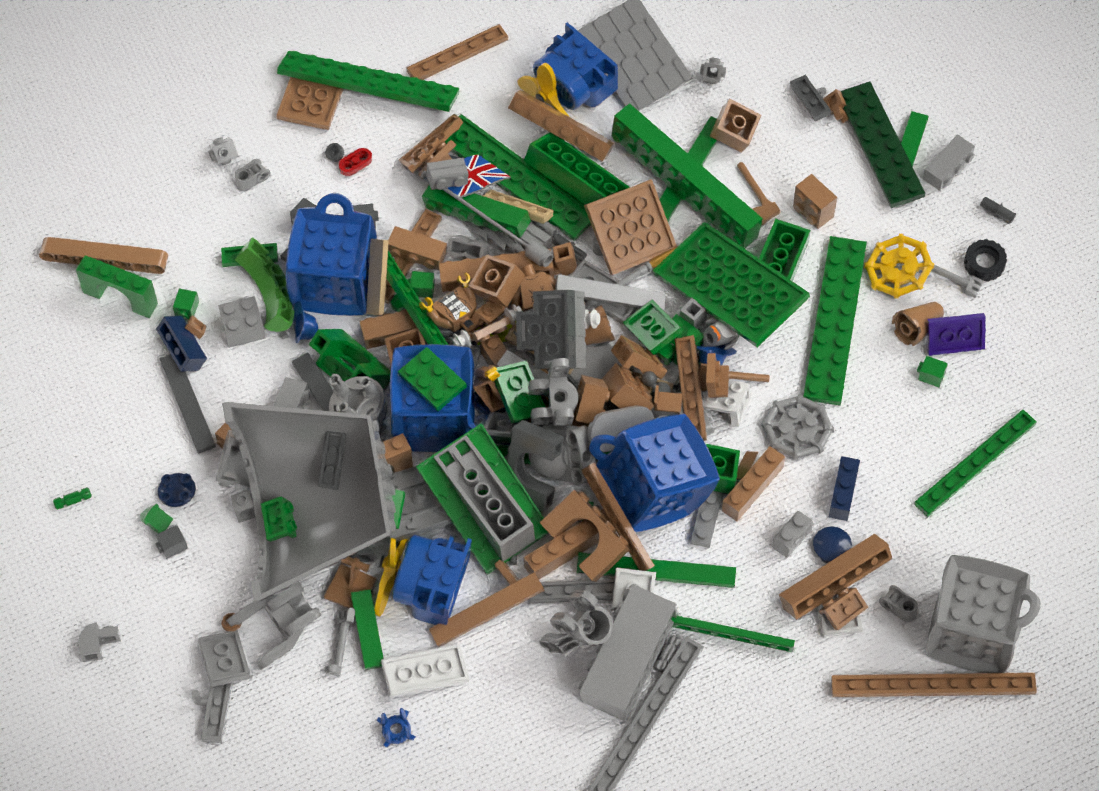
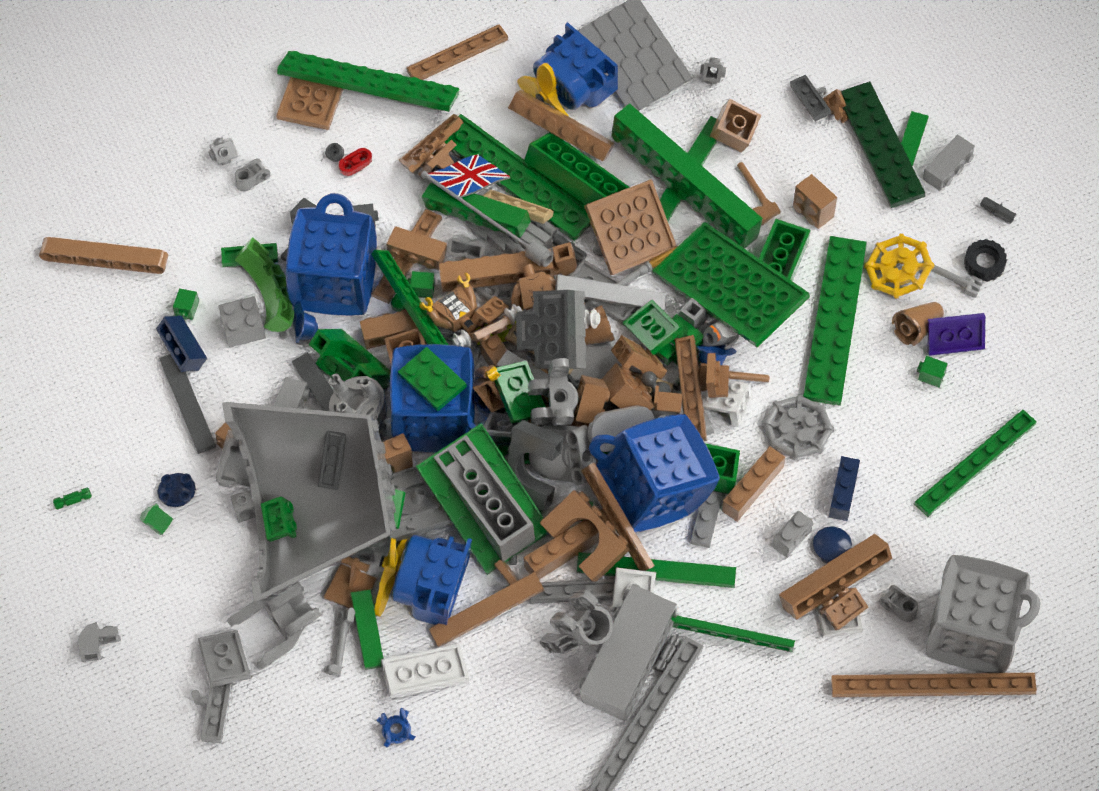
green arch [76,255,158,319] -> none
dark grey brick [155,525,188,559] -> none
medium nougat tile [185,315,207,339] -> none
medium nougat plate [221,613,242,631] -> none
tan tile [366,239,388,315] -> none
light grey brick [426,158,468,190] -> none
medium nougat brick [468,254,525,307] -> none
medium nougat sticker [737,451,759,479] -> none

